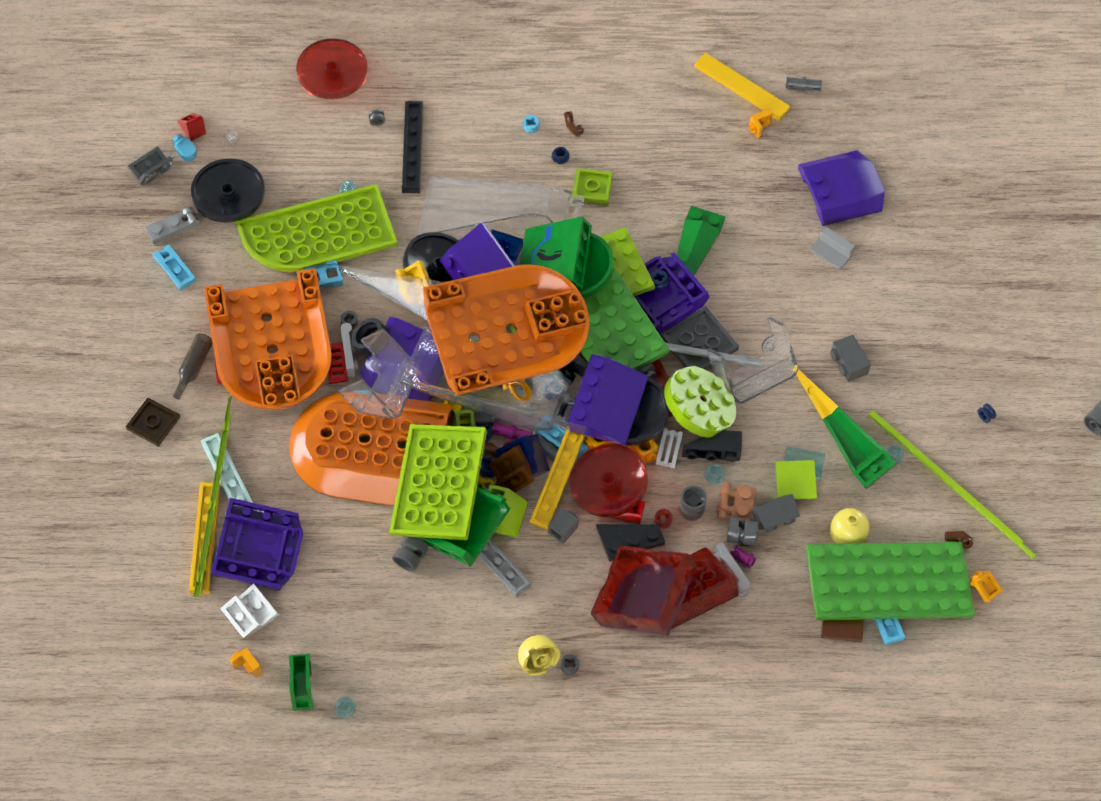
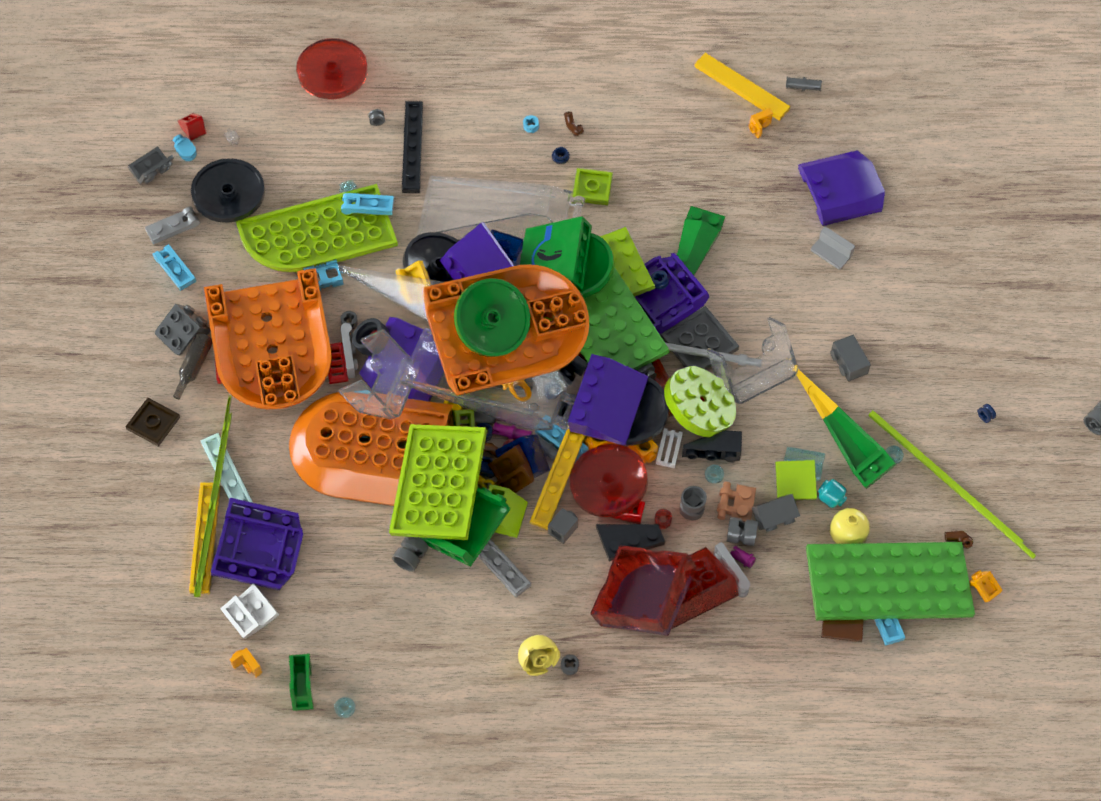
none -> dark grey bracket [155,304,211,355]
none -> medium azure plate [341,193,394,215]
none -> green dish [454,278,530,357]
none -> teal head [817,479,847,508]

